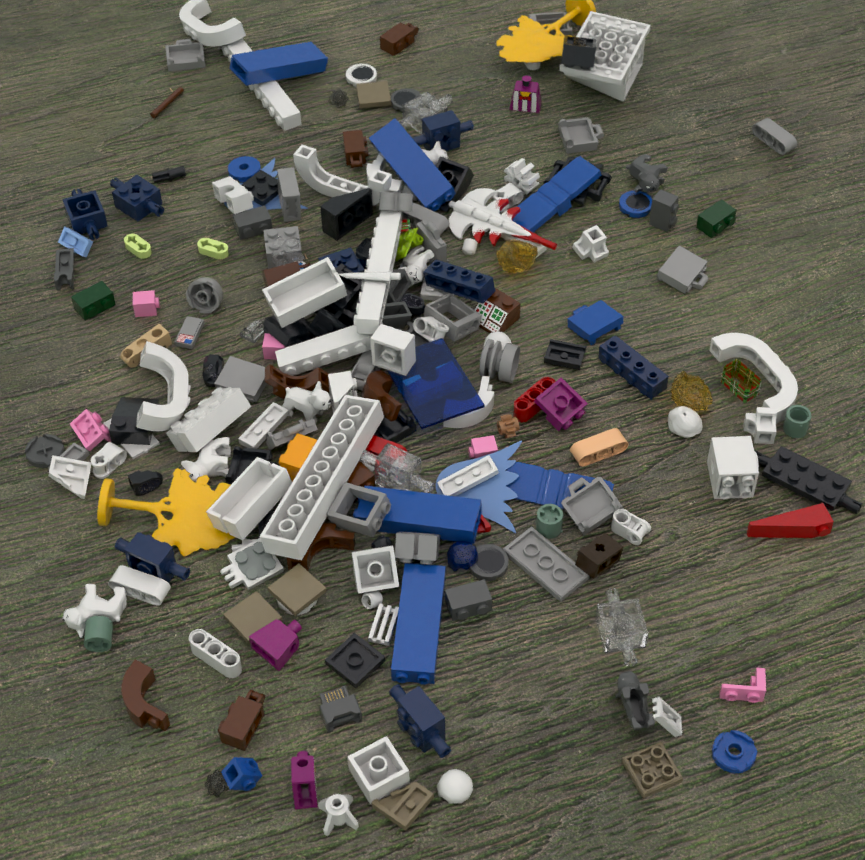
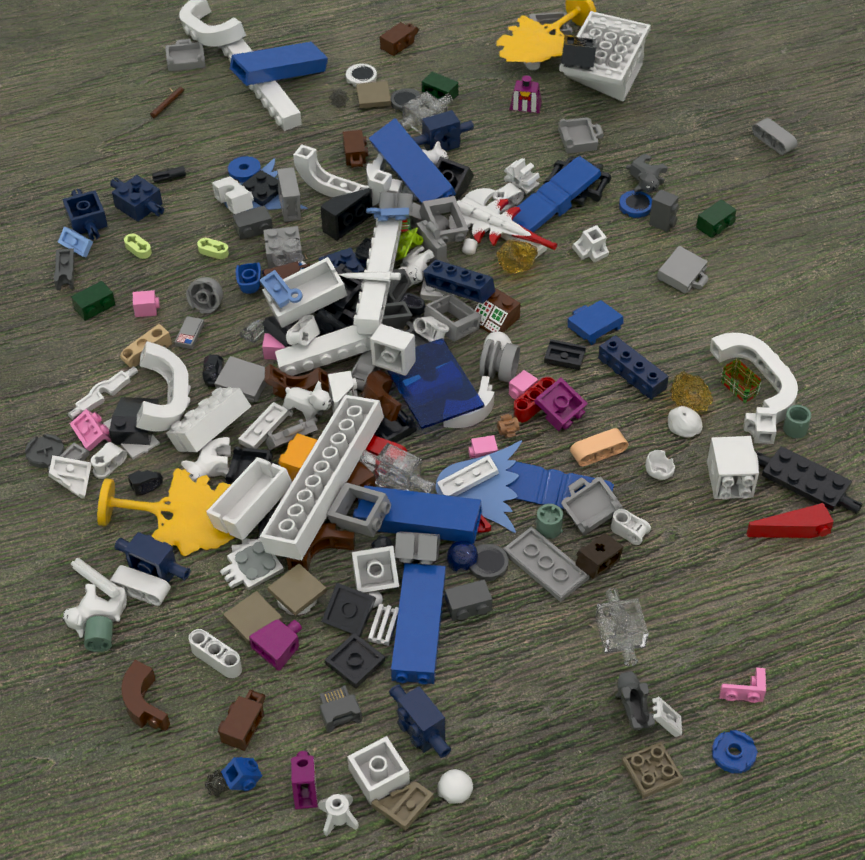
none -> white piece [68,366,138,420]
none -> white axle [71,558,120,598]
none -> blue piece [236,262,262,294]
none -> medium blue hinge [260,270,303,309]
none -> white piece [286,315,320,345]
none -> black plate [321,583,376,637]
none -> medium blue hinge [366,208,409,221]
none -> light grey window [419,196,469,243]
none -> dark green brick [422,71,459,105]
none -> bright pink brick [509,370,538,400]
none -> white hair [645,450,675,480]

